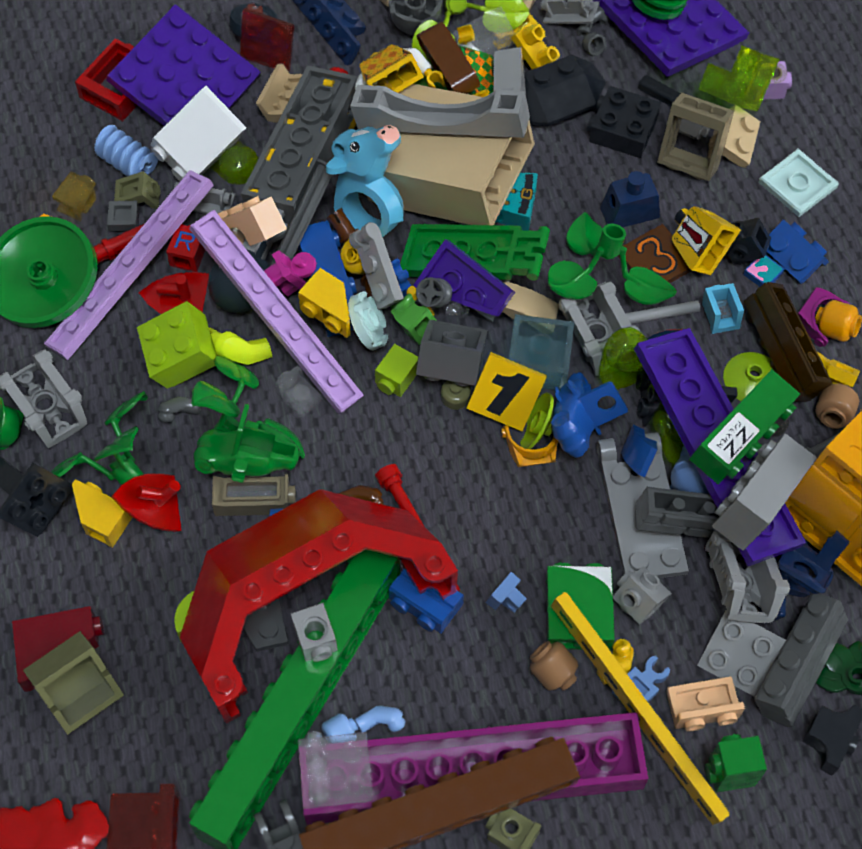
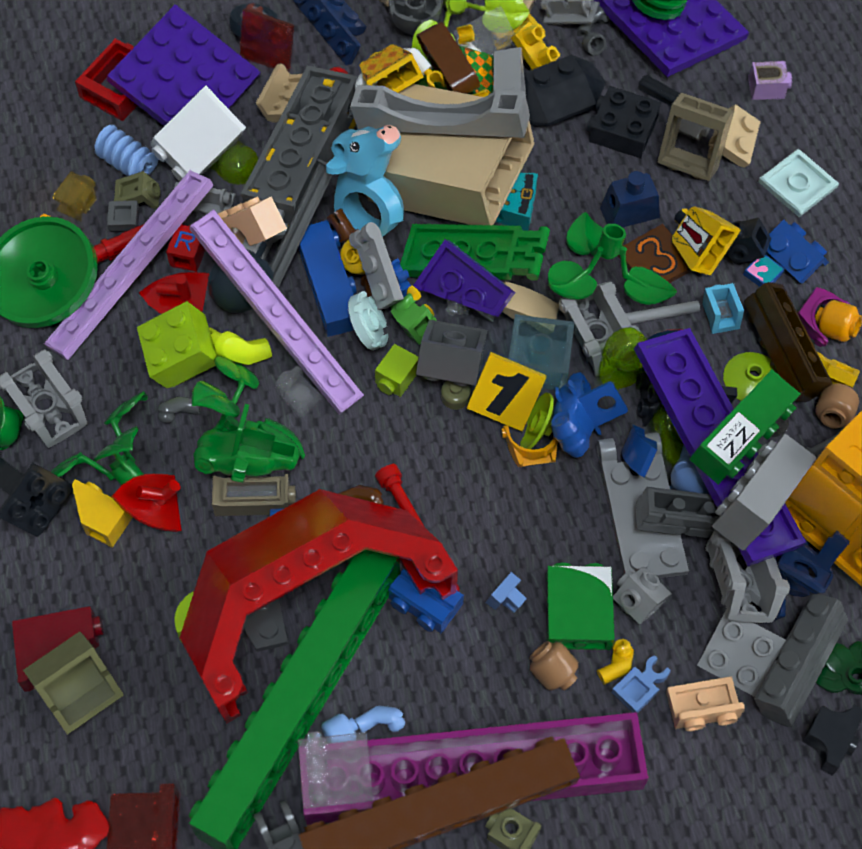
dark pink hips [264,250,317,296] -> none
light grey brick [291,603,338,662] -> none
yellow slope [298,268,351,338] -> none
dark grey wheel [416,277,452,308] -> none
yellow tile [551,592,729,825] -> none
clear neon green brick [698,46,780,111] -> none
green brick [705,734,767,793] -> none

